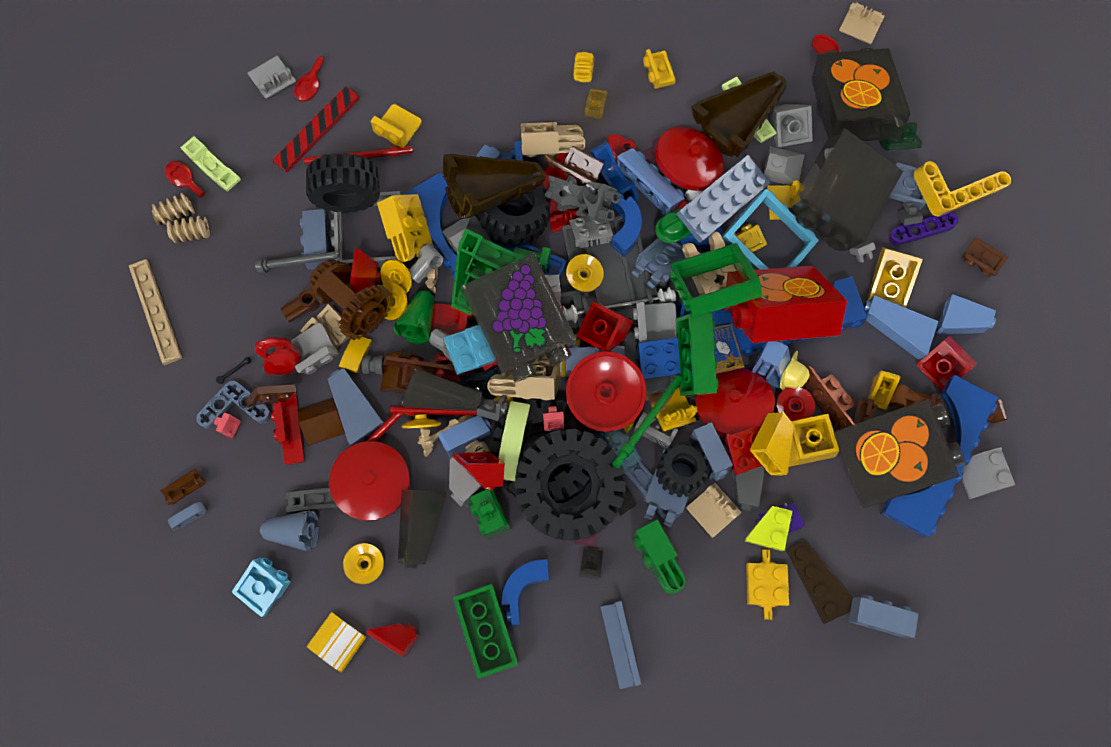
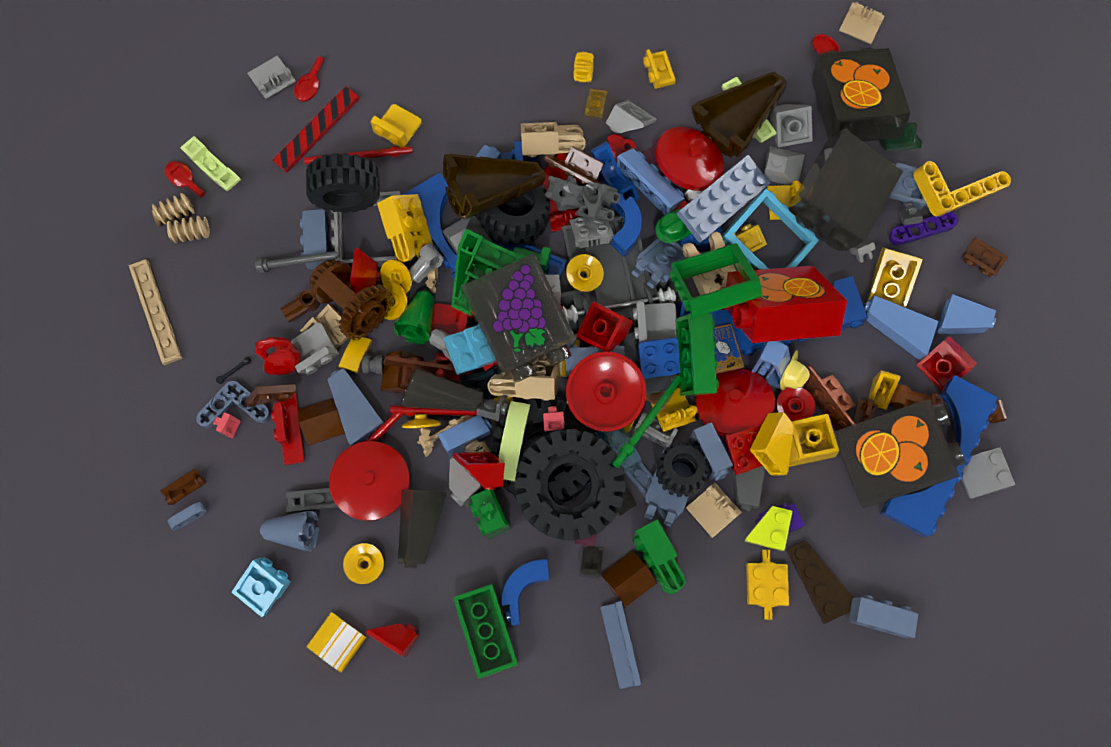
none -> reddish brown slope [601,551,657,608]
none -> light grey slope [605,100,657,133]

